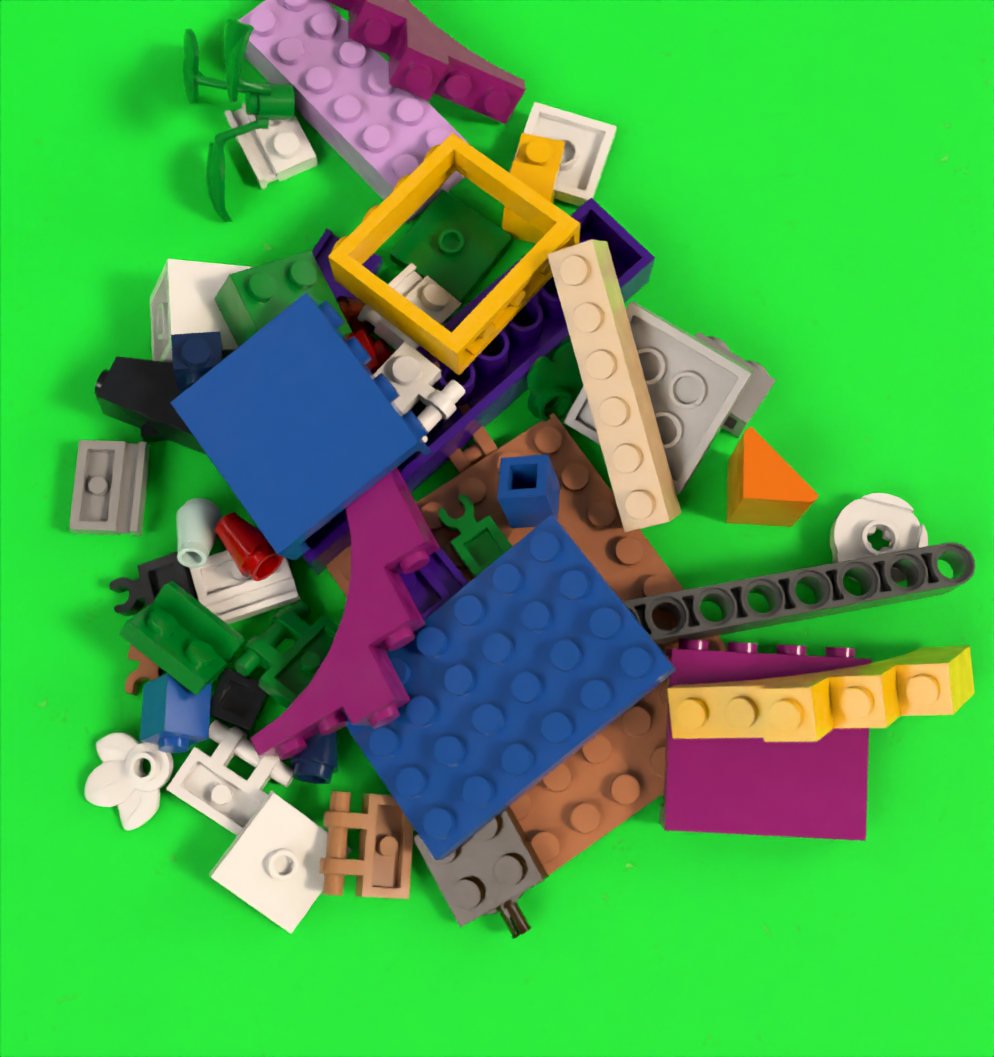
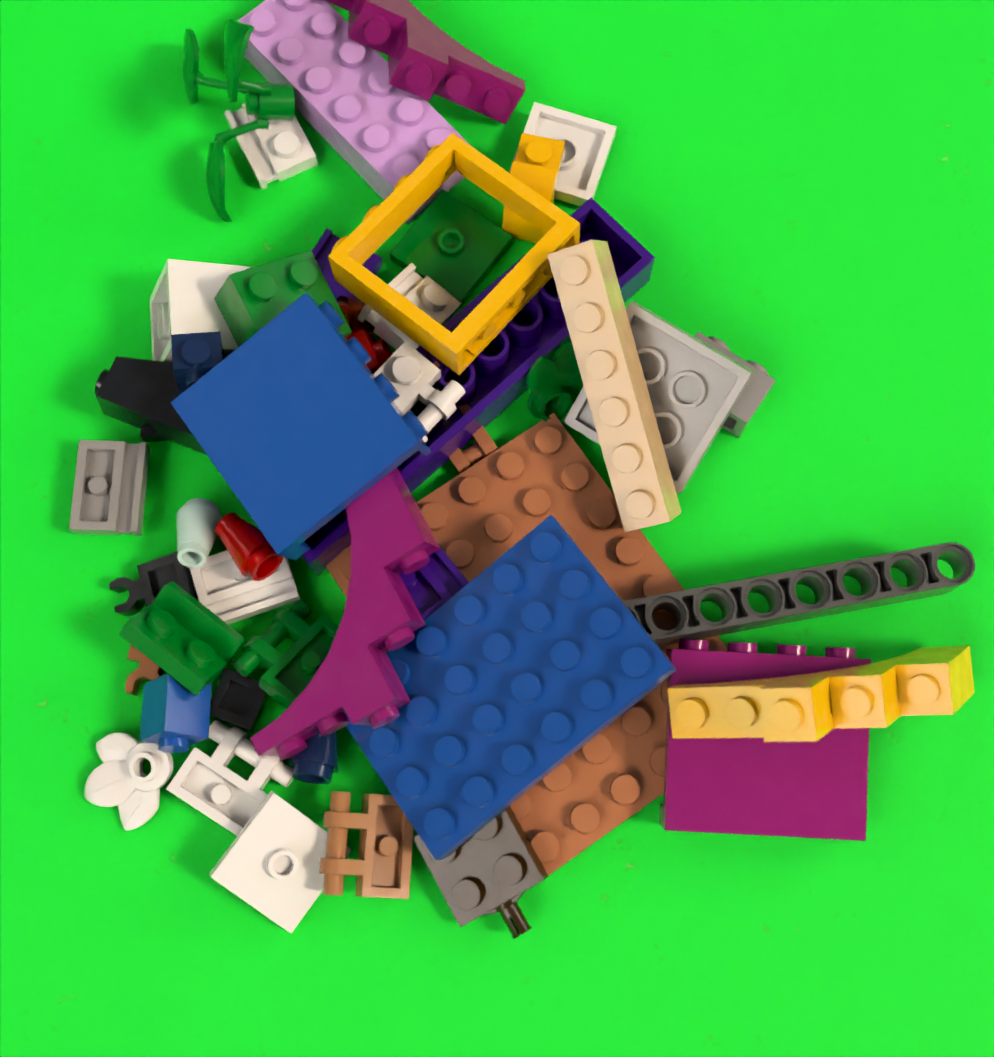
green plate [438,494,513,578] -> none
blue brick [497,454,560,528] -> none
orange slope [726,427,819,527] -> none
white plate [830,493,928,584] -> none

